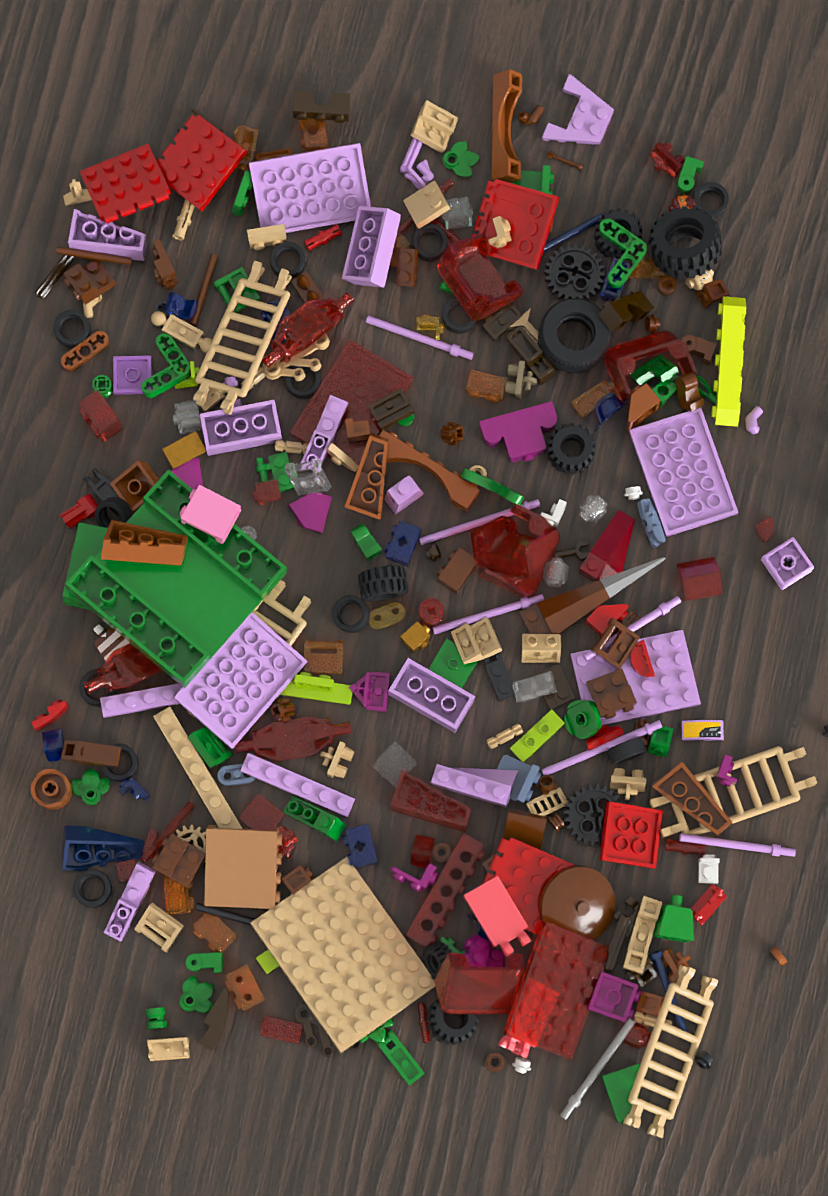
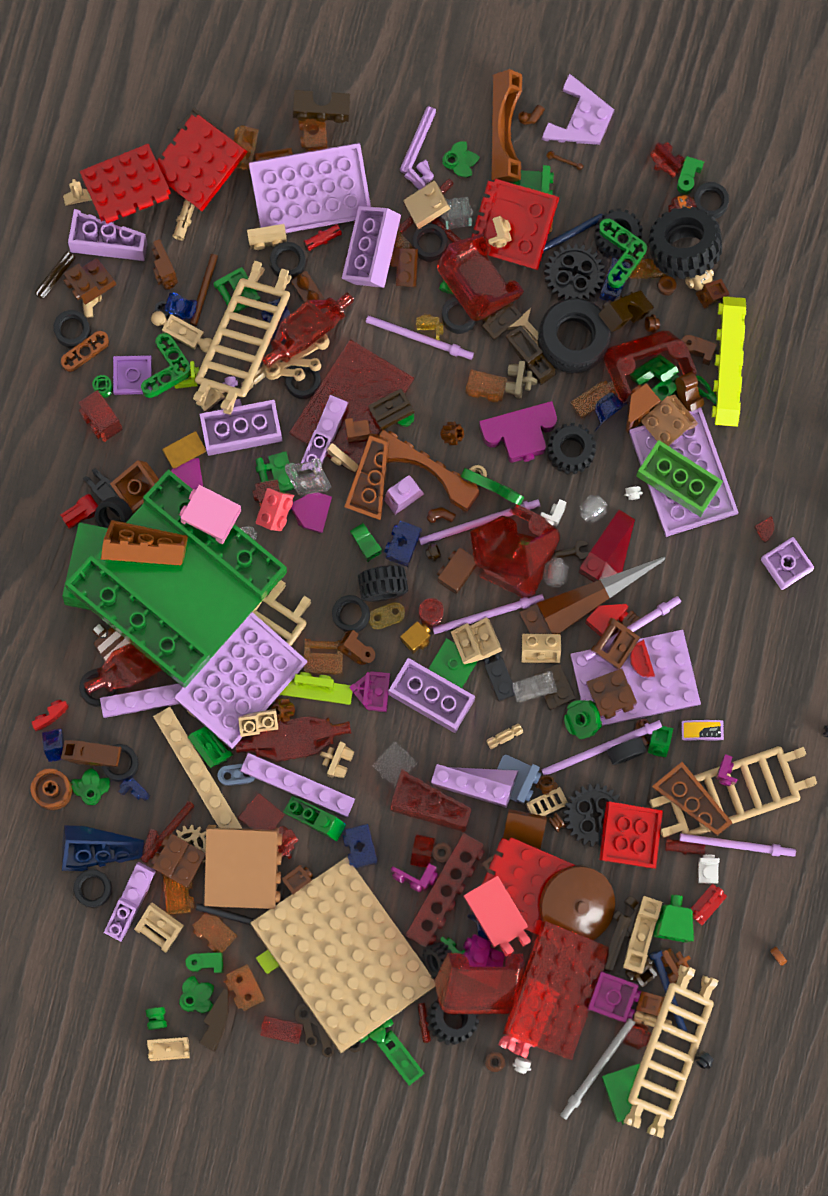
reddish brown bar [56,246,132,265] -> none
clear red tile [116,859,136,883] -> none
clear head [172,400,203,434] -> none
green plate [231,171,253,217] -> none
tan axle [274,440,309,454] -> none
tan slope [410,100,458,153] -> none
lime plate [510,709,565,762] -> none
red plate [586,725,624,751] -> none
tan hips [610,768,646,800] -> none
sand blue hinge [637,498,666,548] -> none
clear red slope [677,557,722,601] -> none
lavender arm [745,406,763,434] -> none
none -> tan slope [238,709,278,737]
none -> coral bracket [256,488,294,531]
none -> reddish brown leg [336,630,375,665]
none -> reddish brown arm [427,507,456,523]
none -> bright green brick [636,440,723,517]
none -> medium nougat bracket [641,395,699,446]

